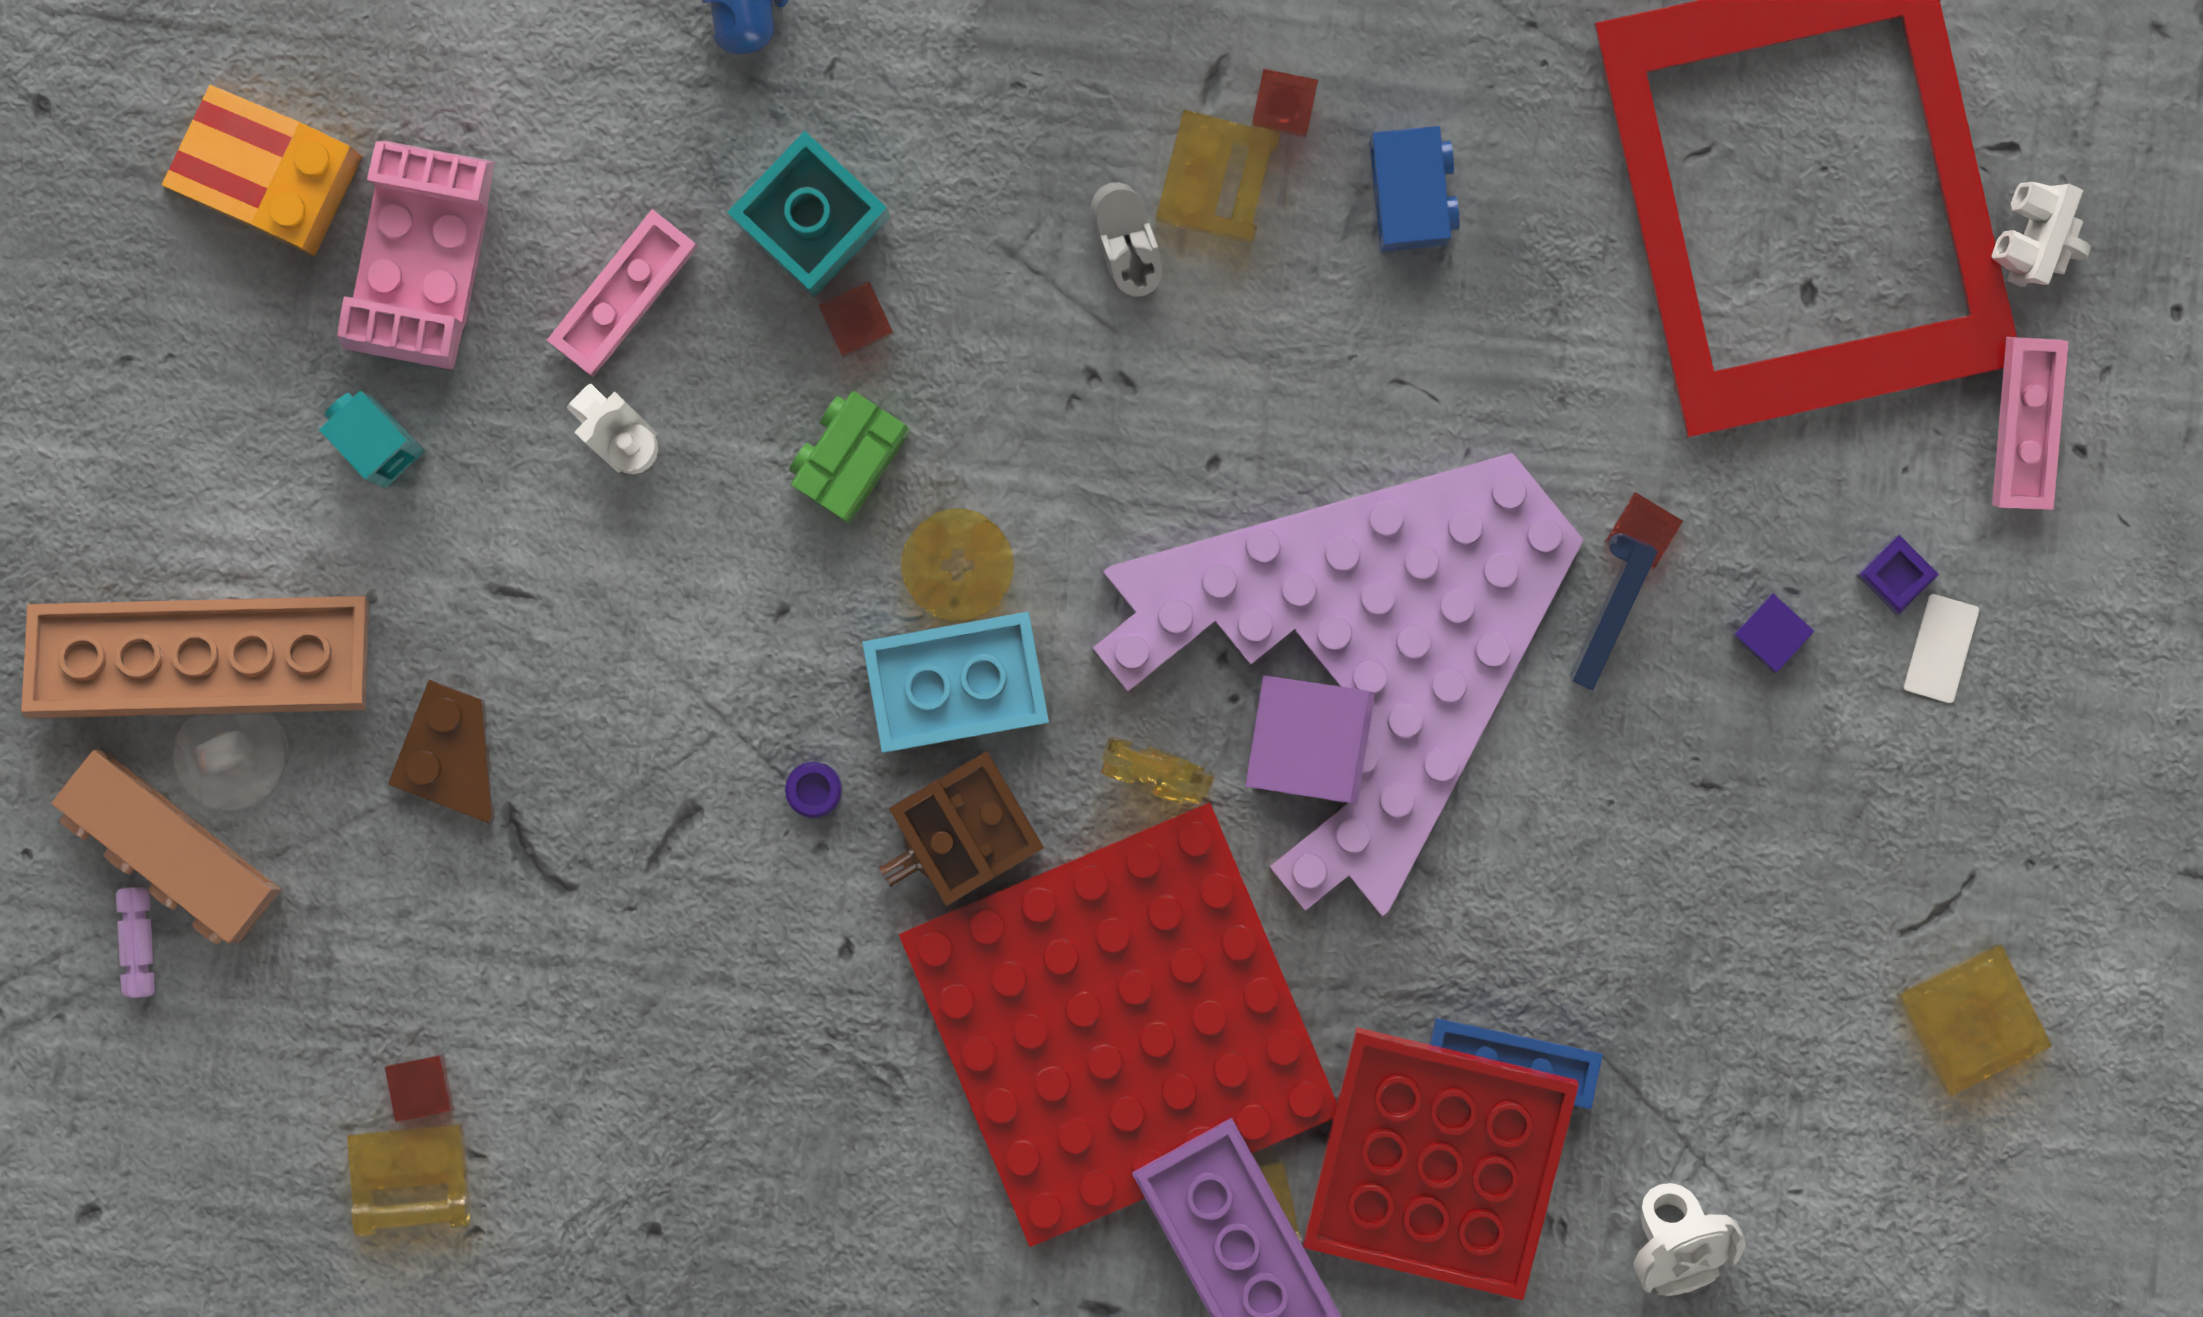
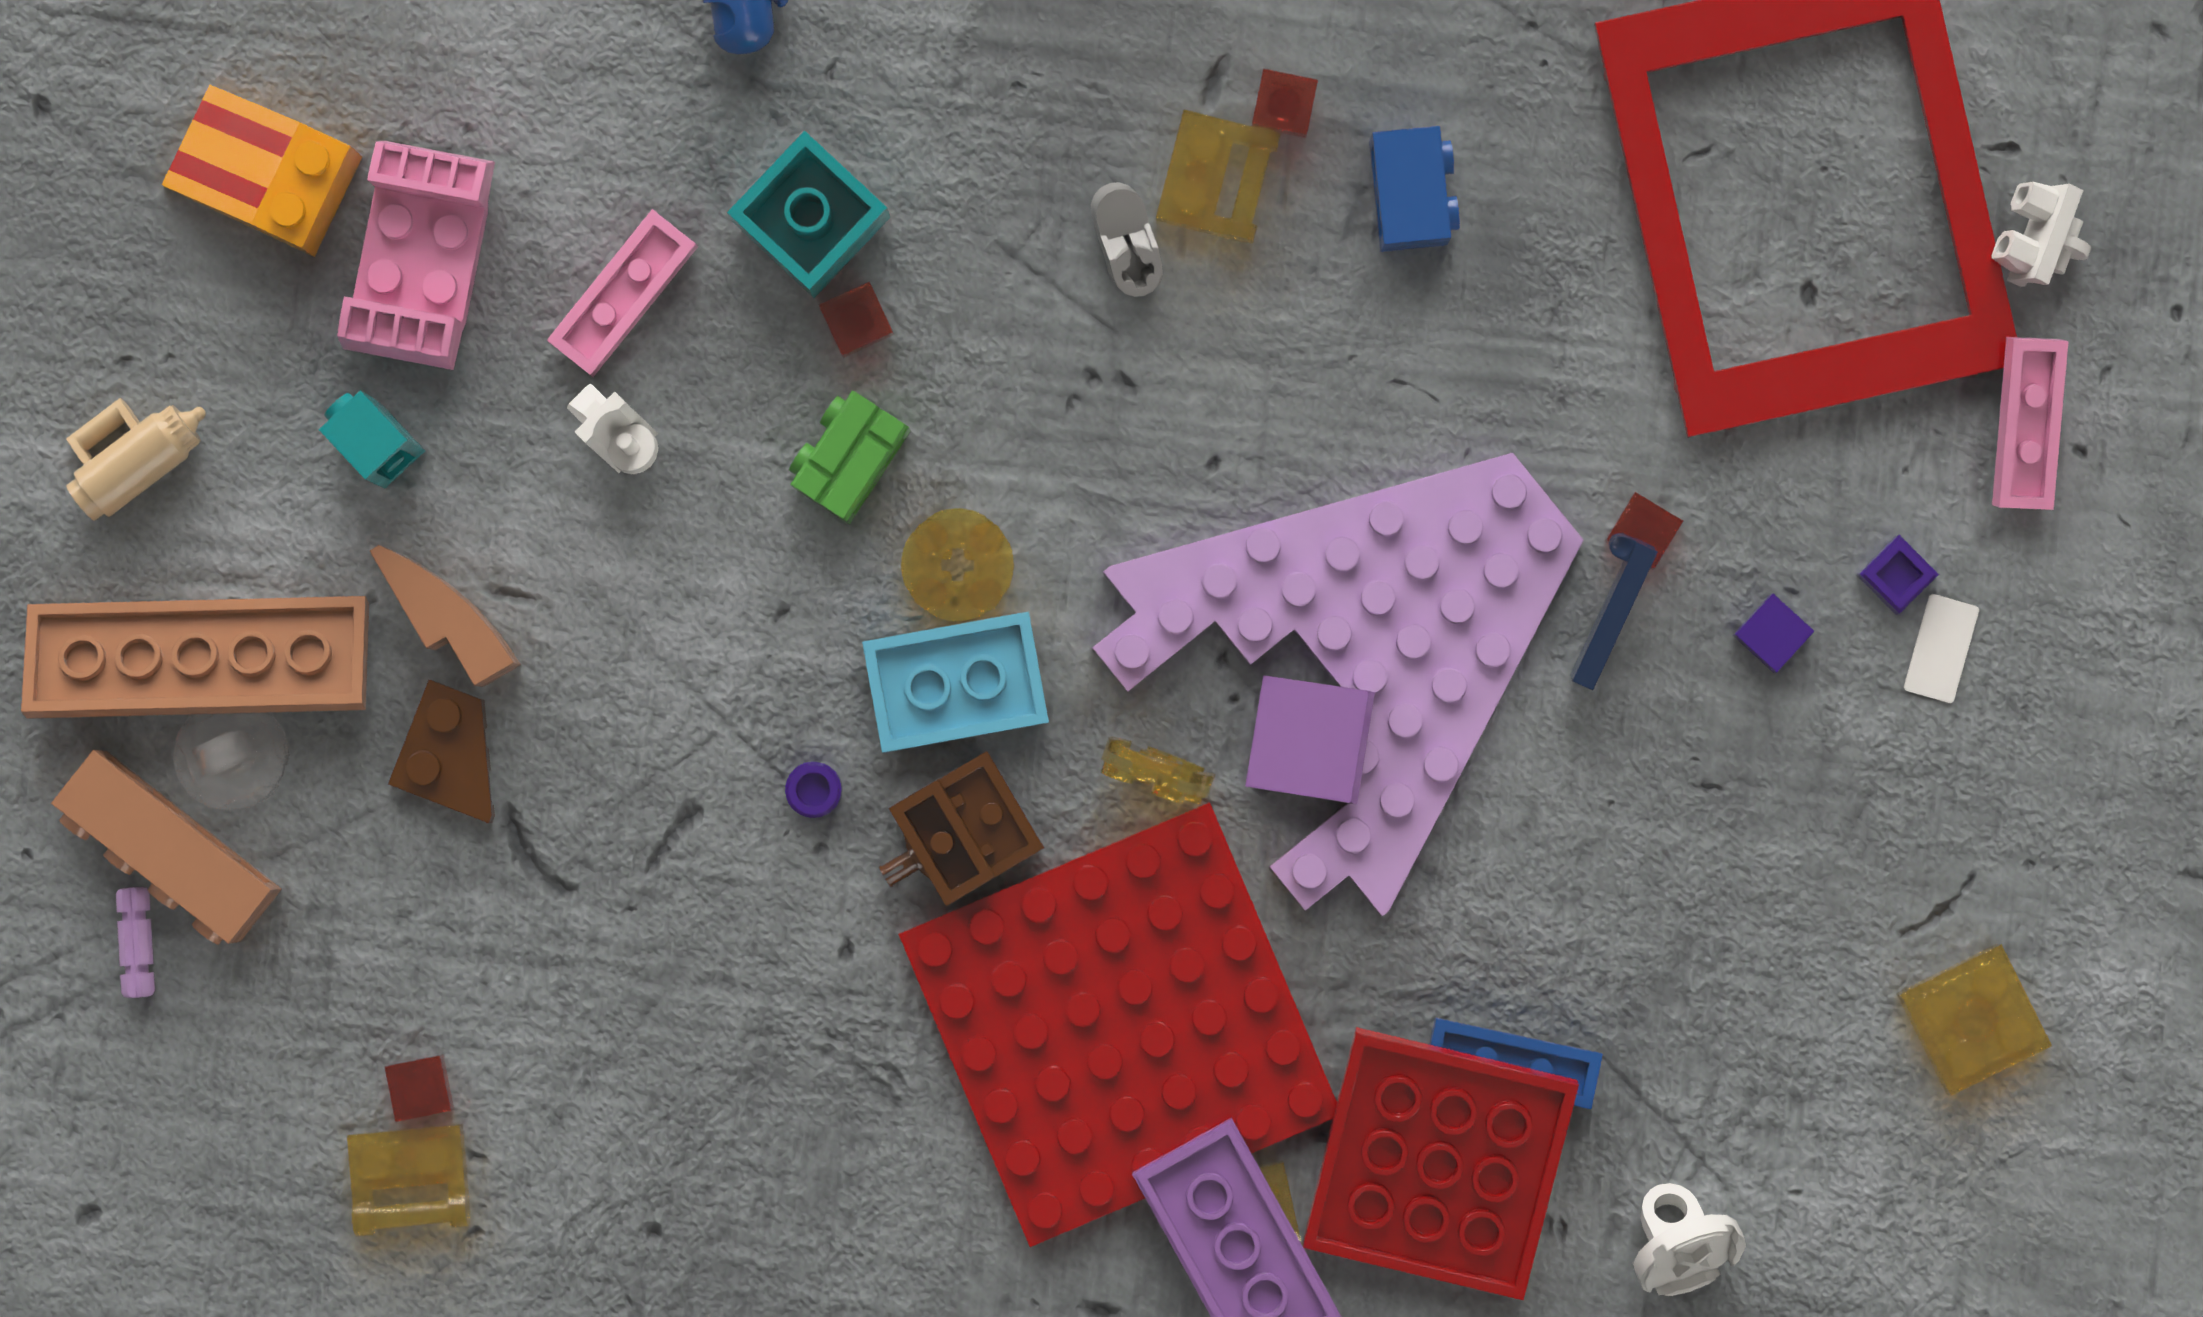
none -> tan piece [66,398,206,521]
none -> nougat slope [370,545,521,687]

